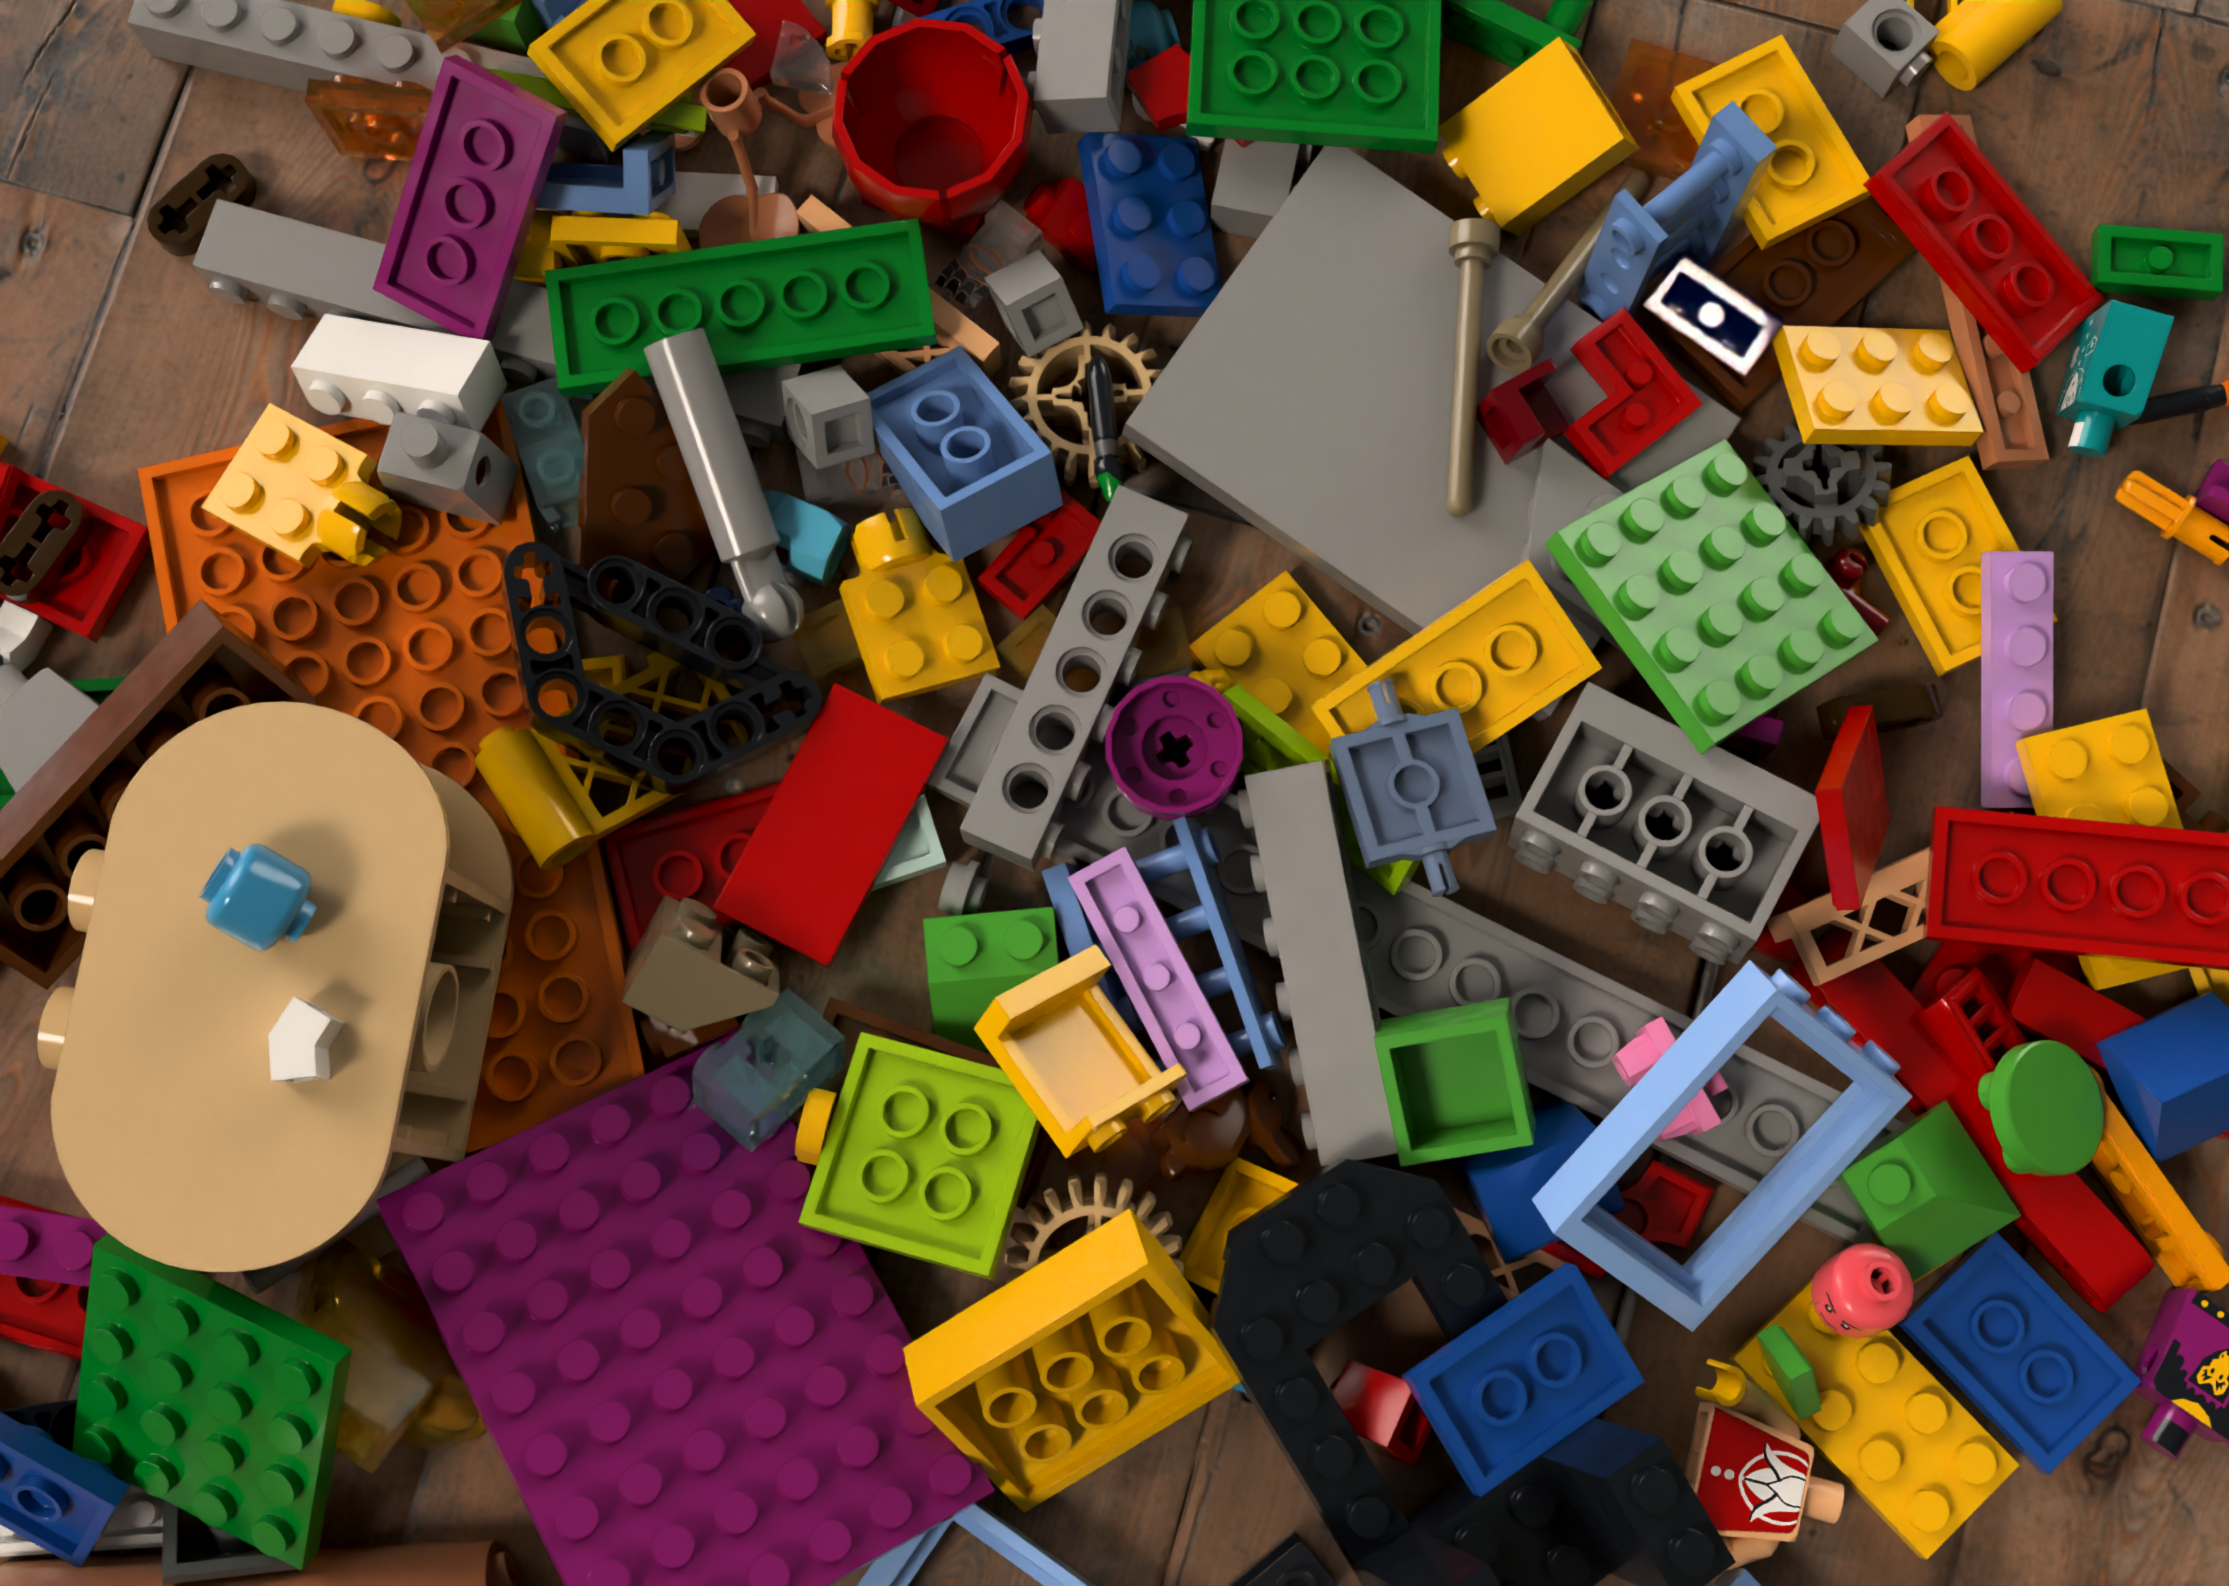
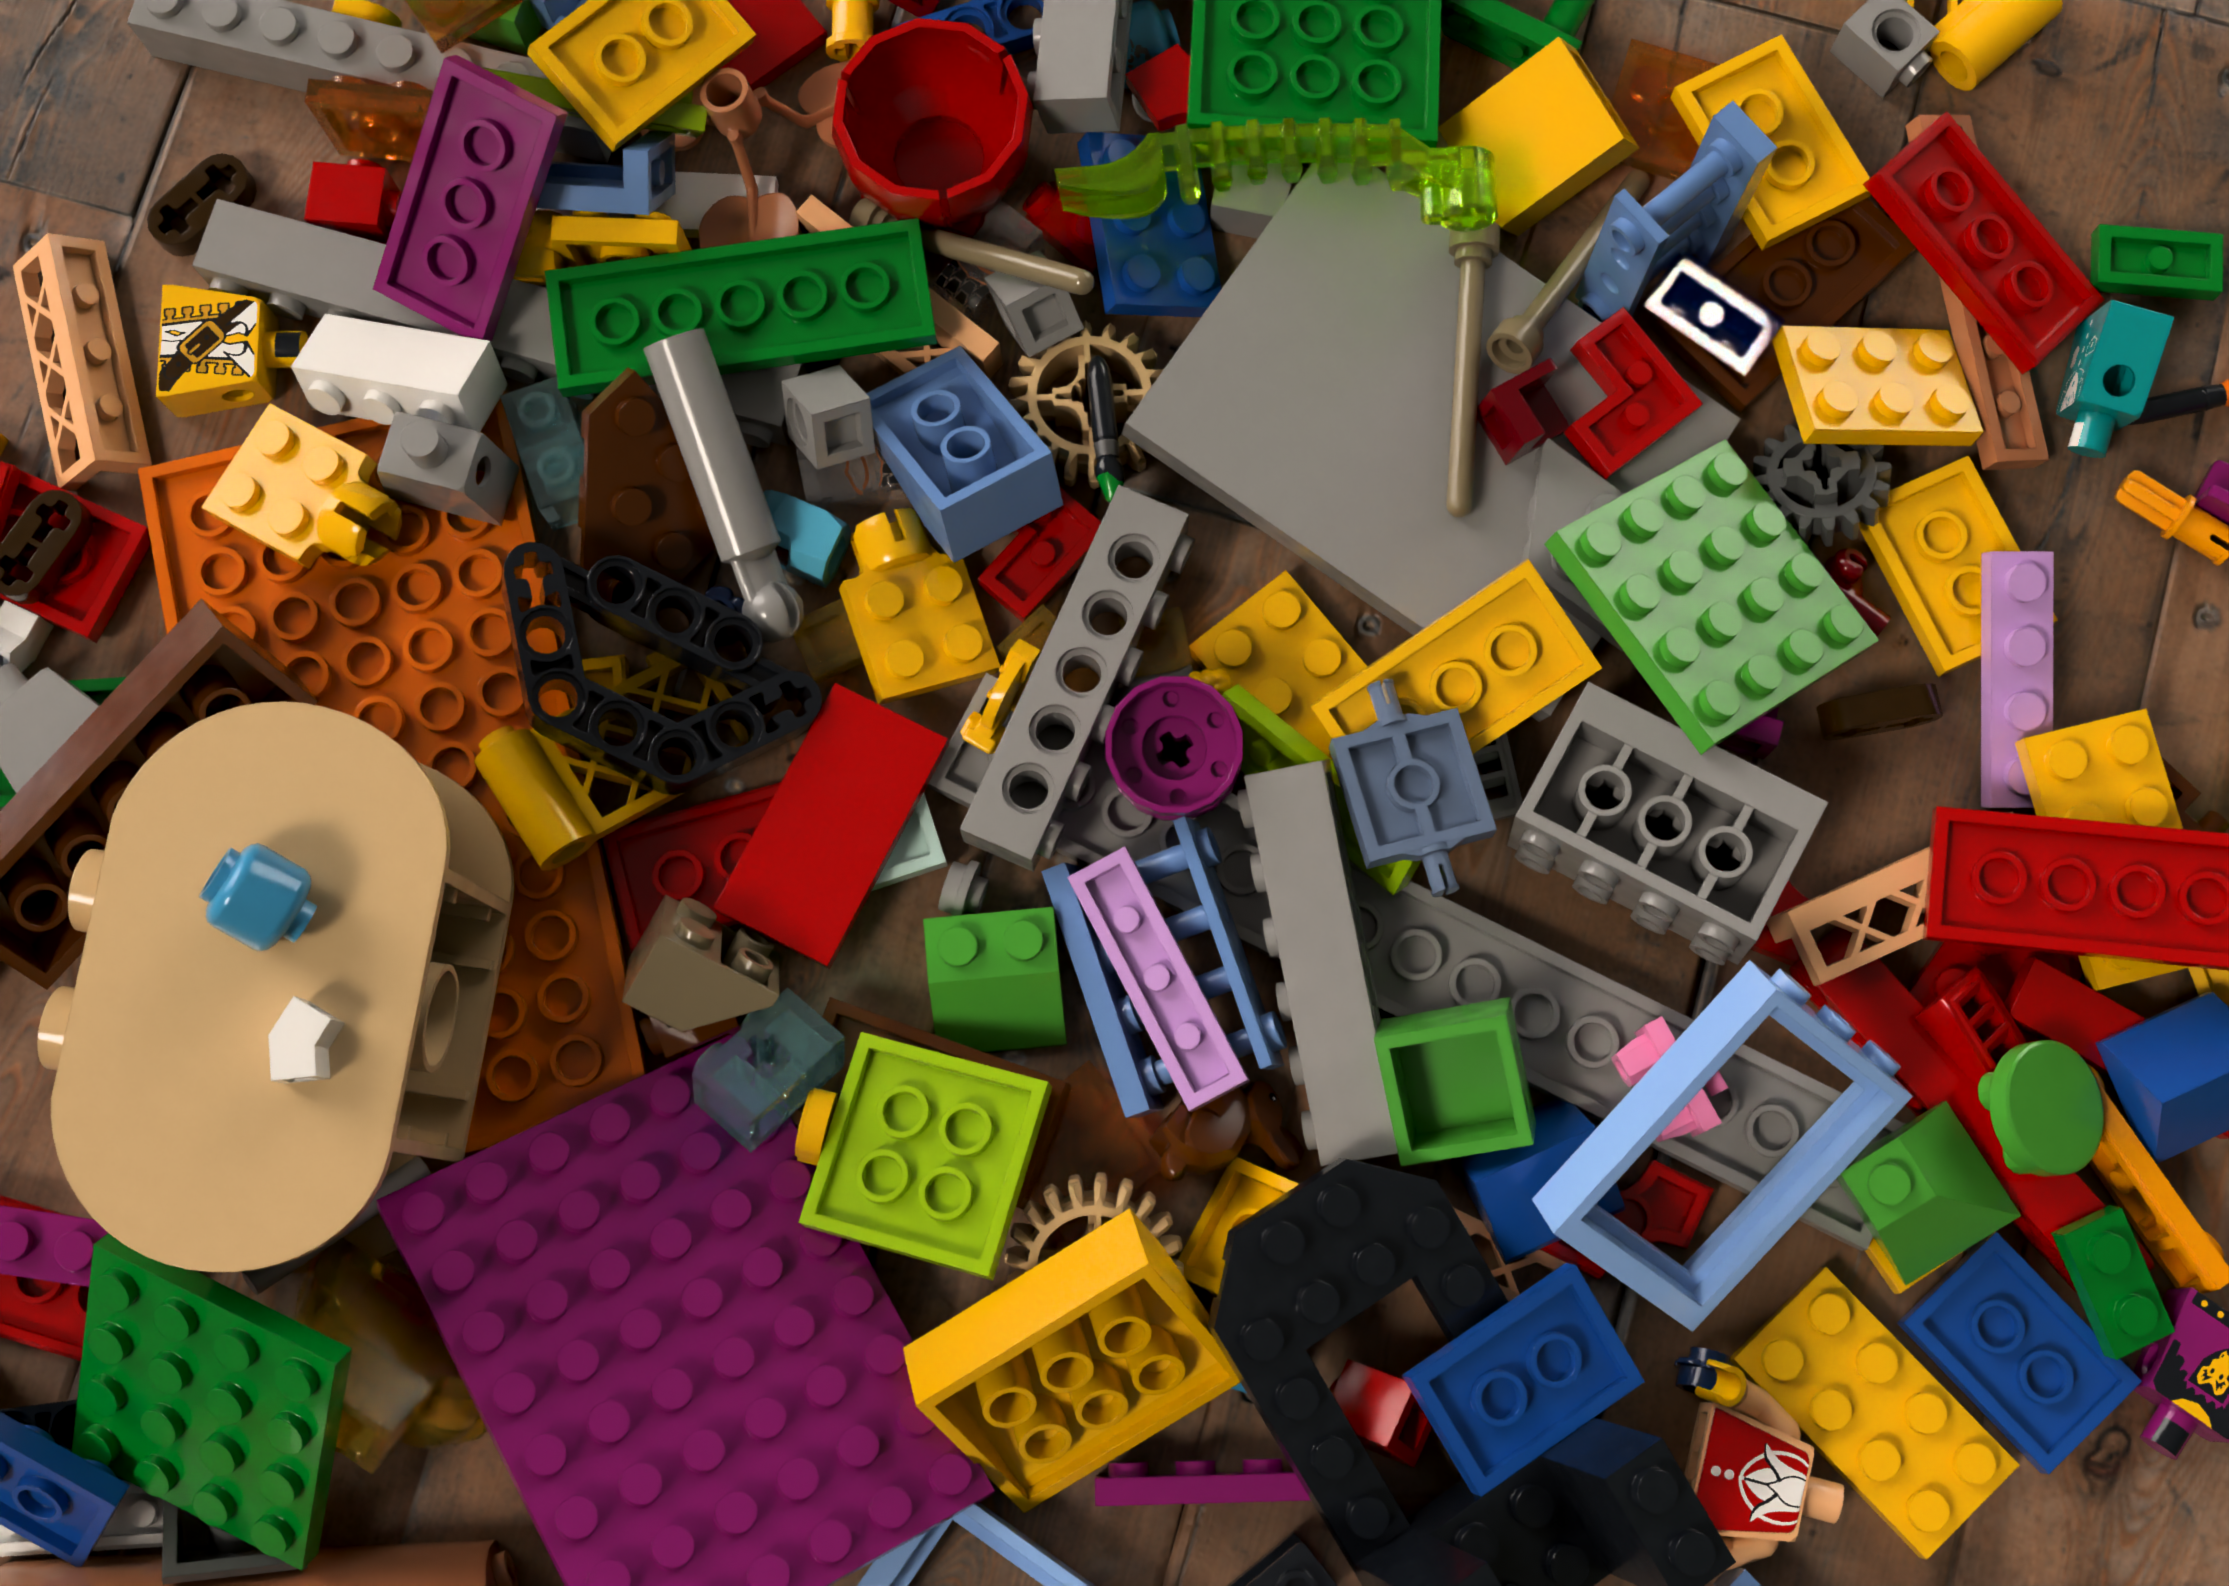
clear tile [770,20,833,94] -> none
yellow panel [973,944,1188,1159] -> none
bright green tile [1756,1323,1822,1421] -> none
coral head [1811,1243,1914,1339] -> none
red tile [1815,705,1890,911] -> none
none -> light nougat fence [13,233,152,491]
none -> torso [156,285,308,417]
none -> red brick [304,159,403,244]
none -> dark tan piece [849,198,1094,295]
none -> yellow piece [960,638,1041,754]
none -> clear neon green piece [1055,117,1498,232]
none -> magenta plate [1095,1458,1311,1506]
none -> dark blue plate [1674,1347,1730,1394]
none -> green plate [2051,1205,2175,1360]

